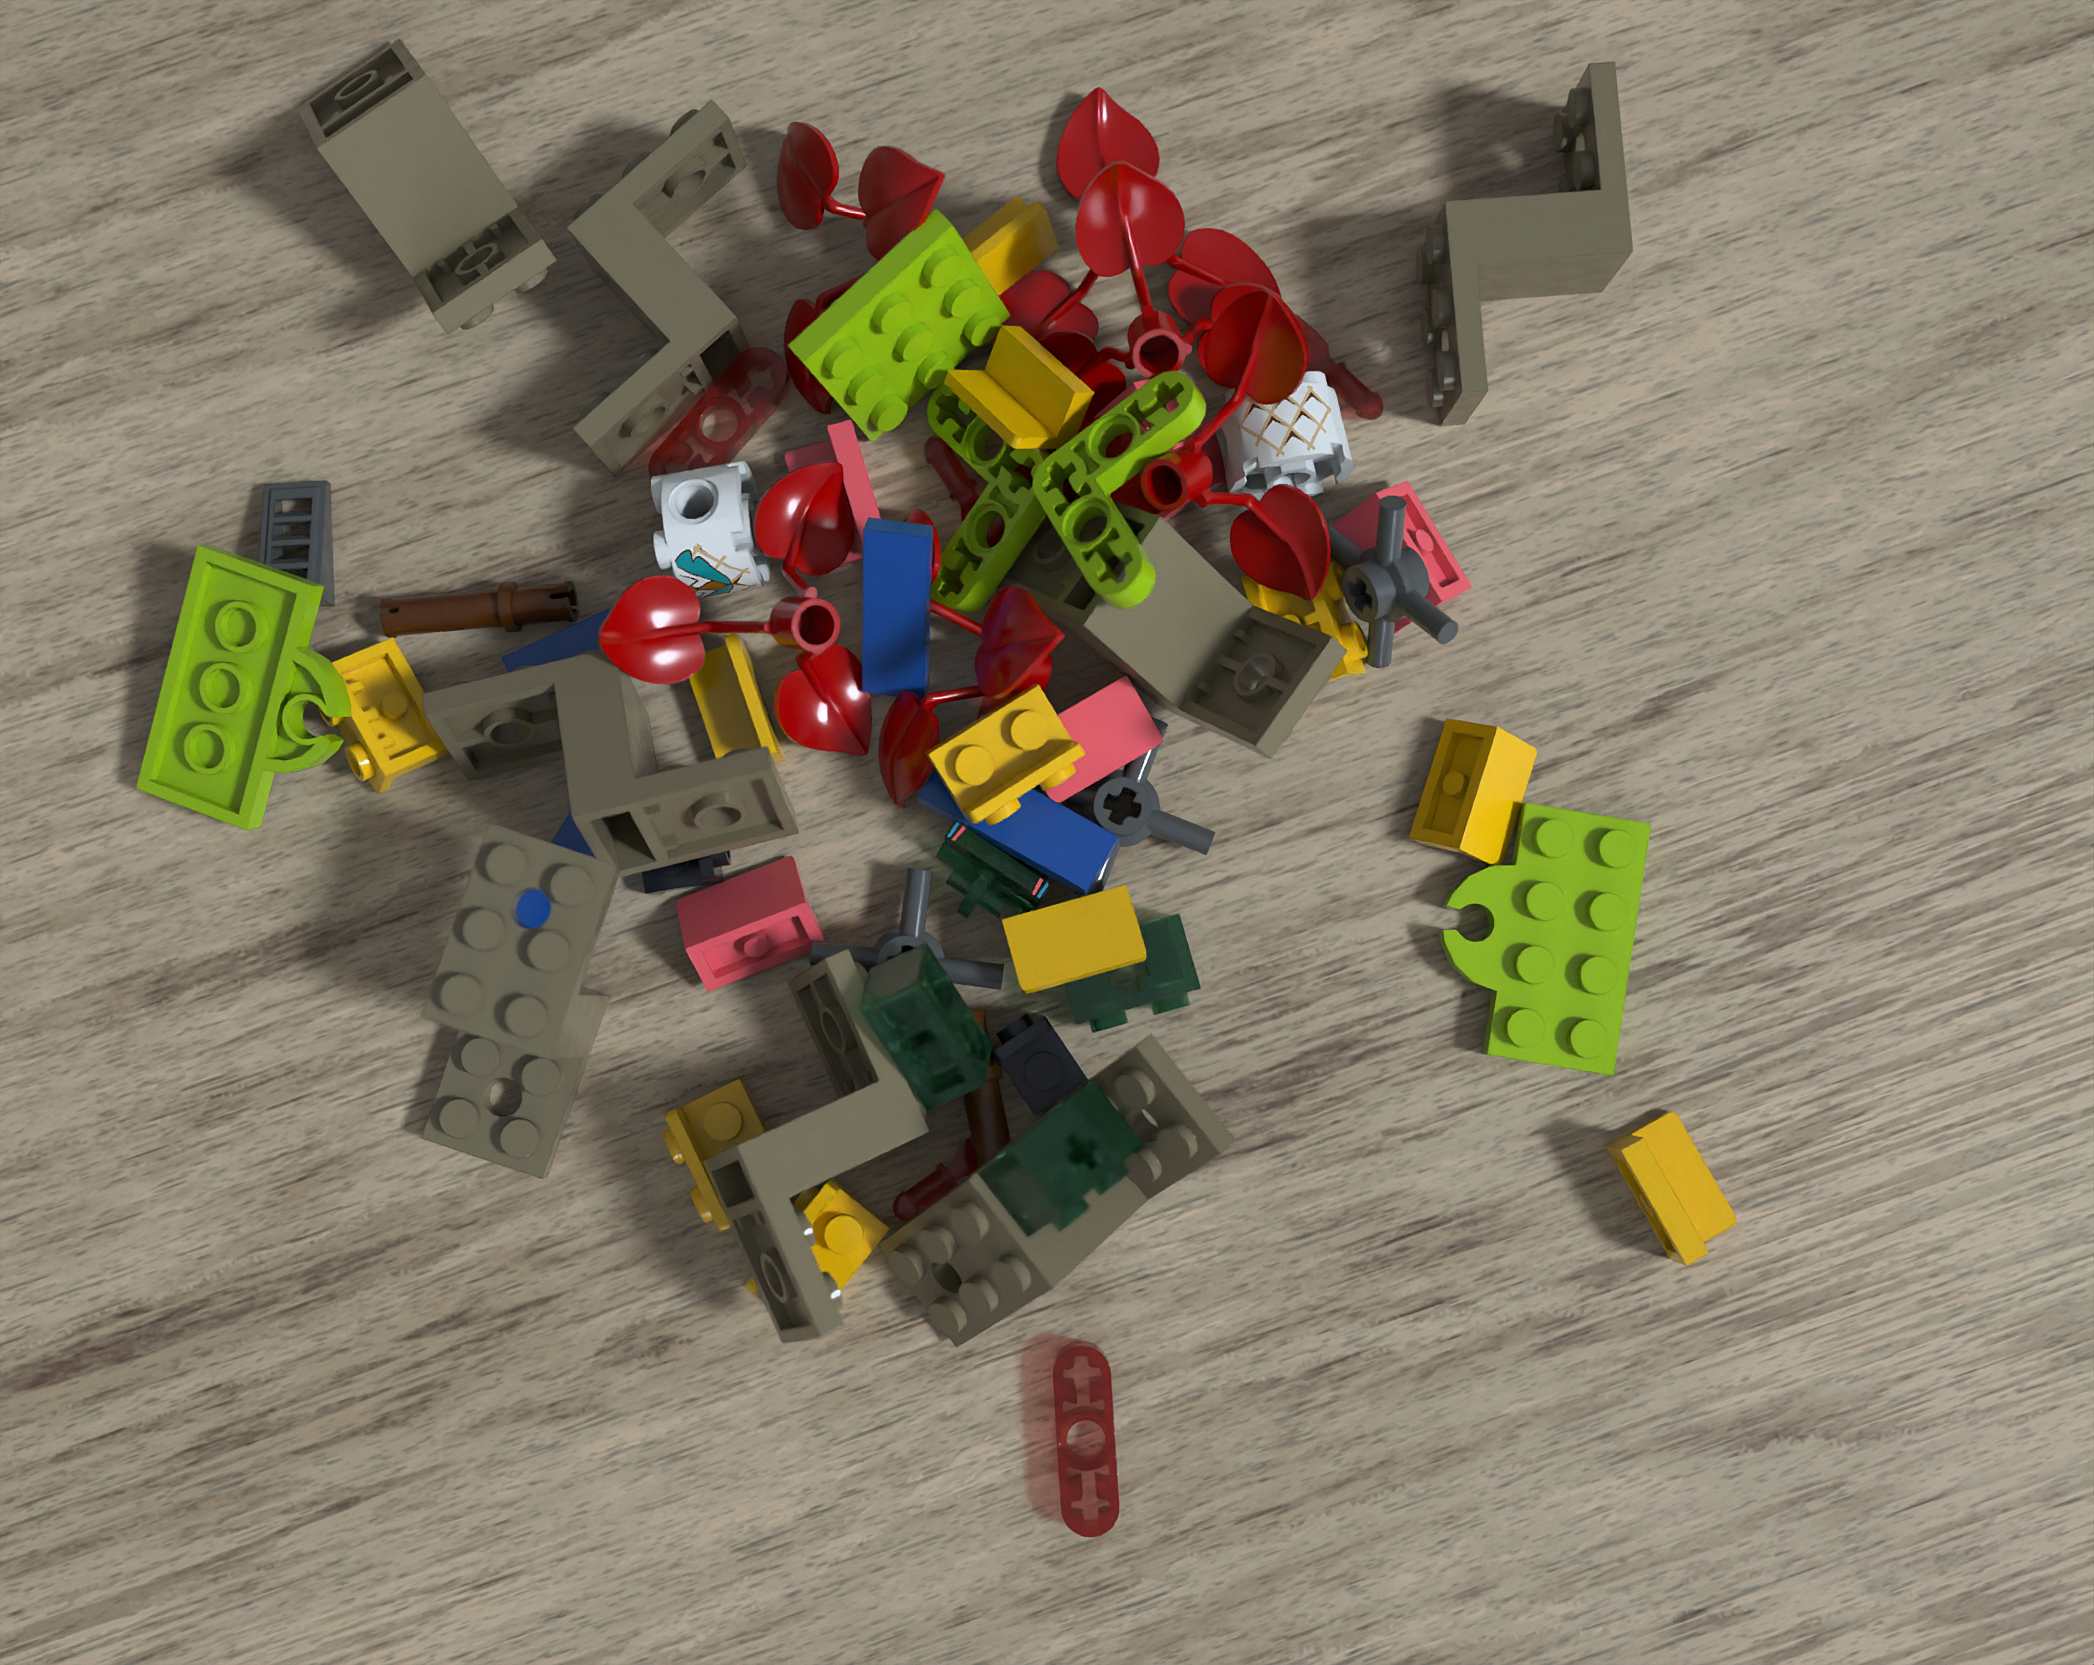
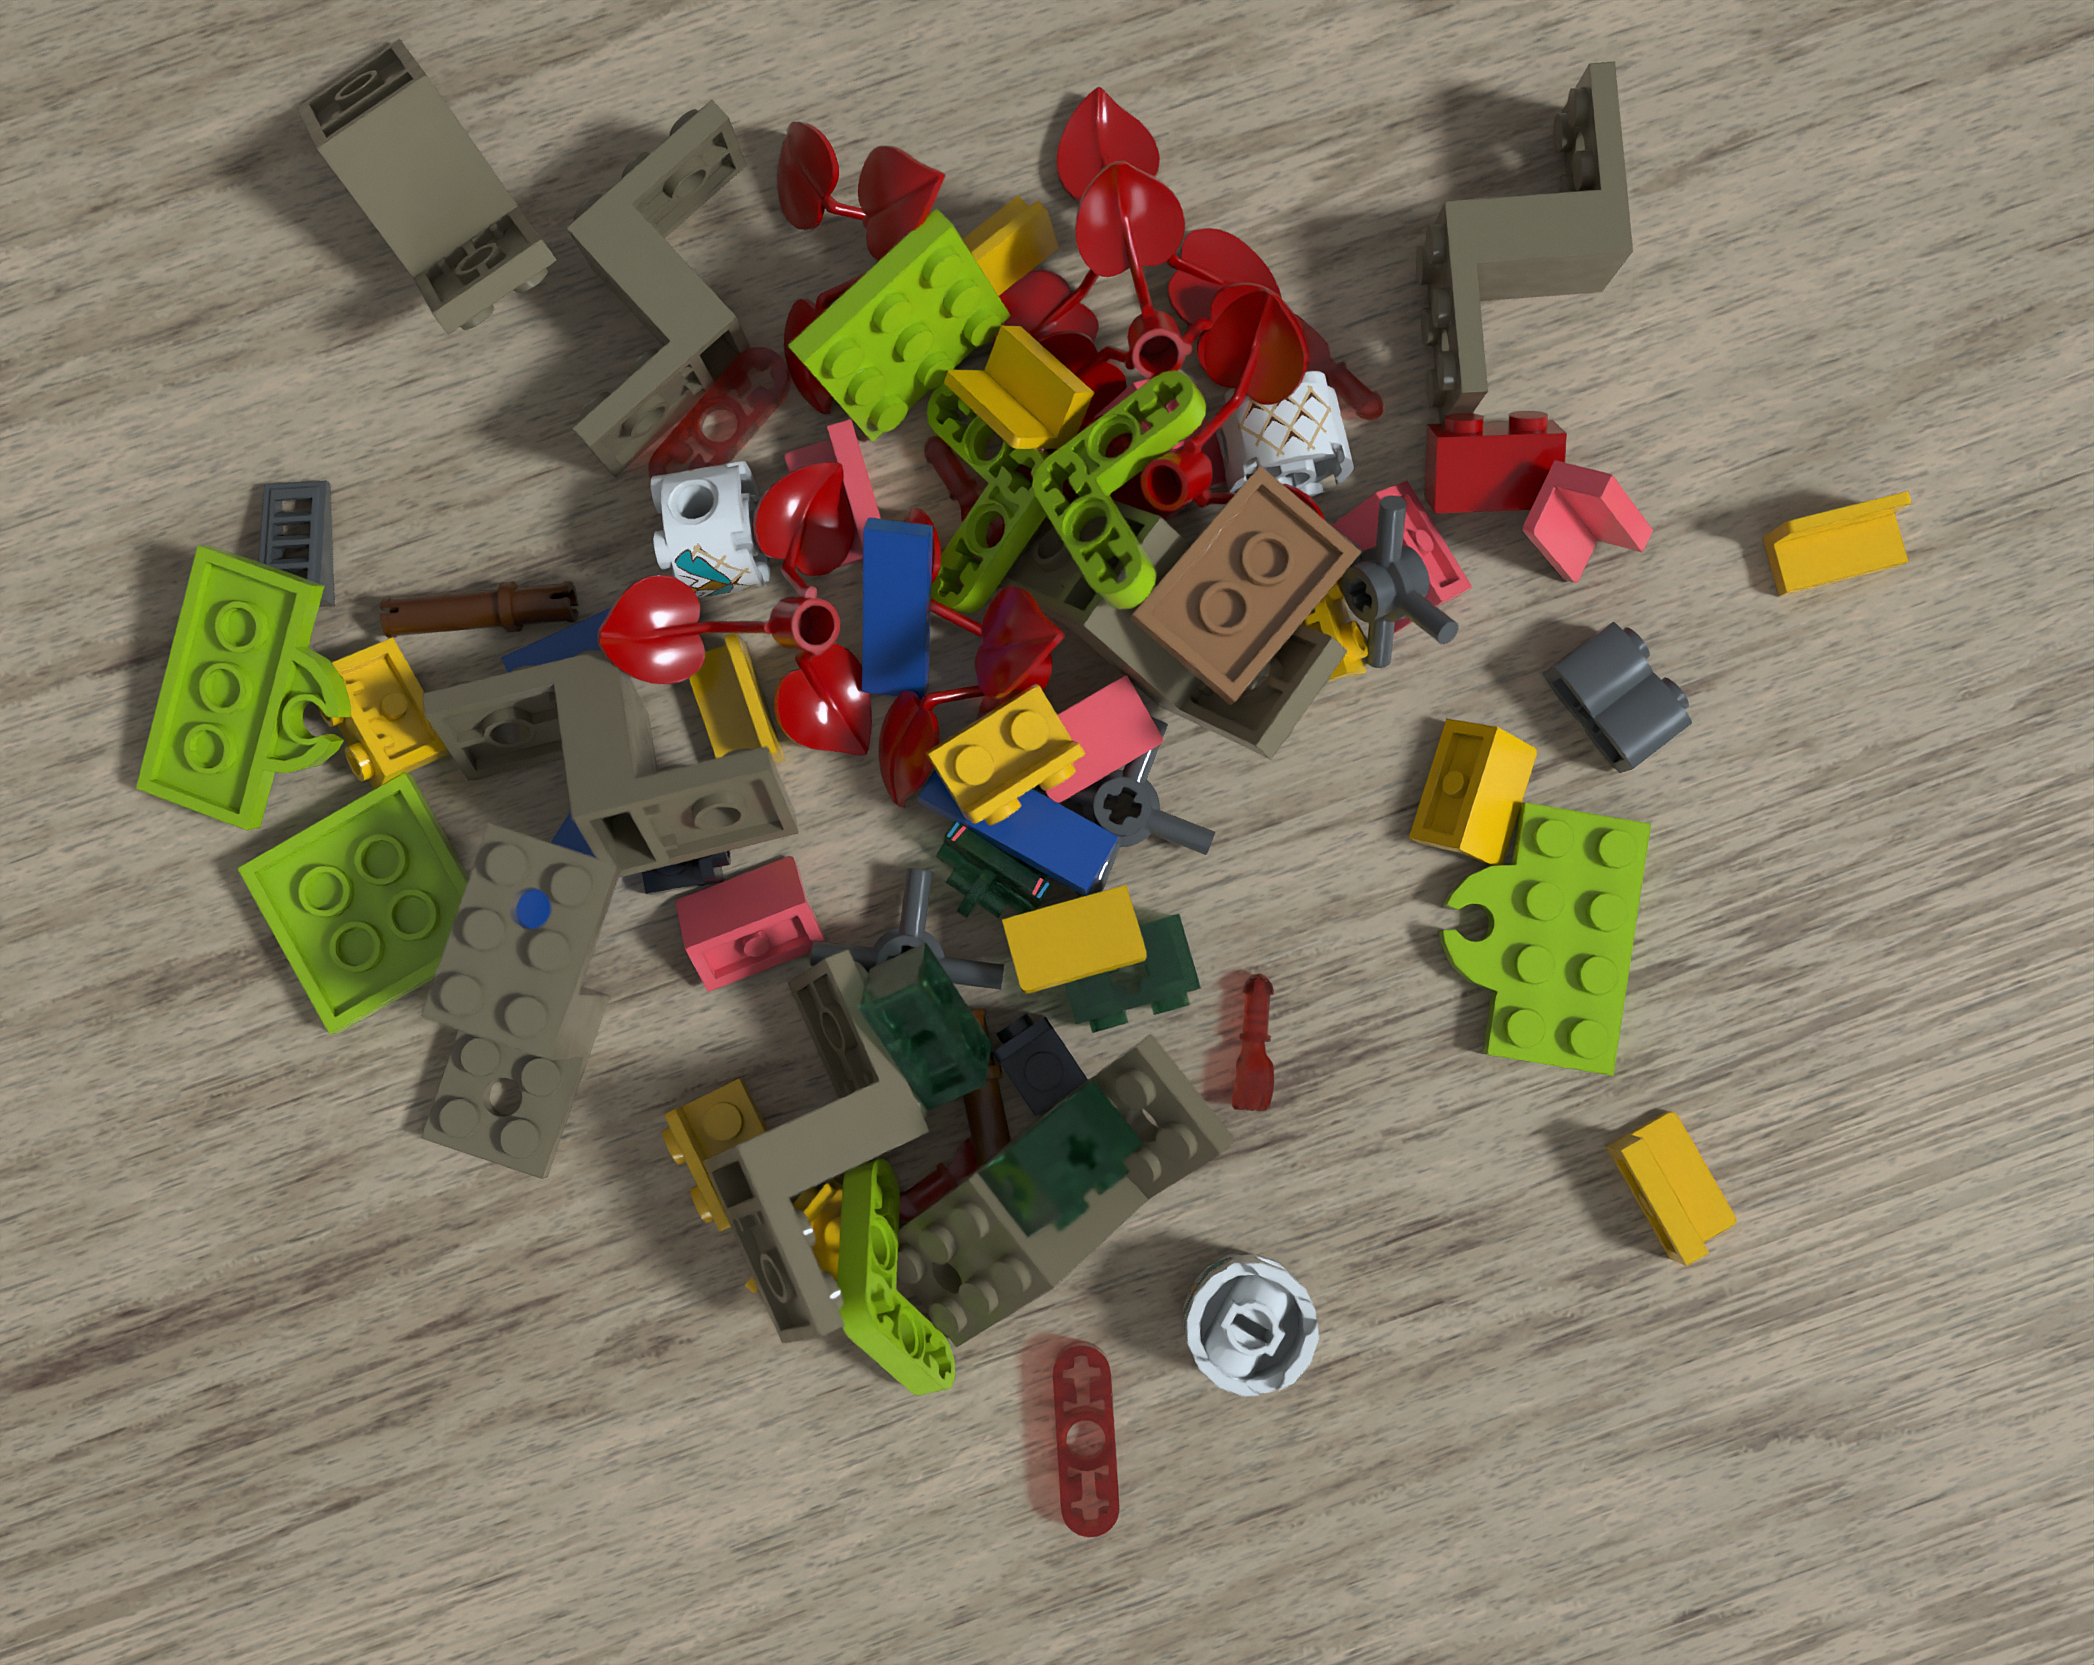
none -> lime plate [237,772,469,1035]
none -> lime beam [837,1158,956,1396]
none -> medium nougat plate [1130,466,1361,705]
none -> white brick [1183,1254,1319,1397]
none -> clear red piece [1232,973,1274,1111]
none -> red brick [1424,411,1567,514]
none -> coral panel [1523,460,1653,583]
none -> dark grey brick [1543,622,1692,773]
none -> yellow panel [1762,491,1912,597]

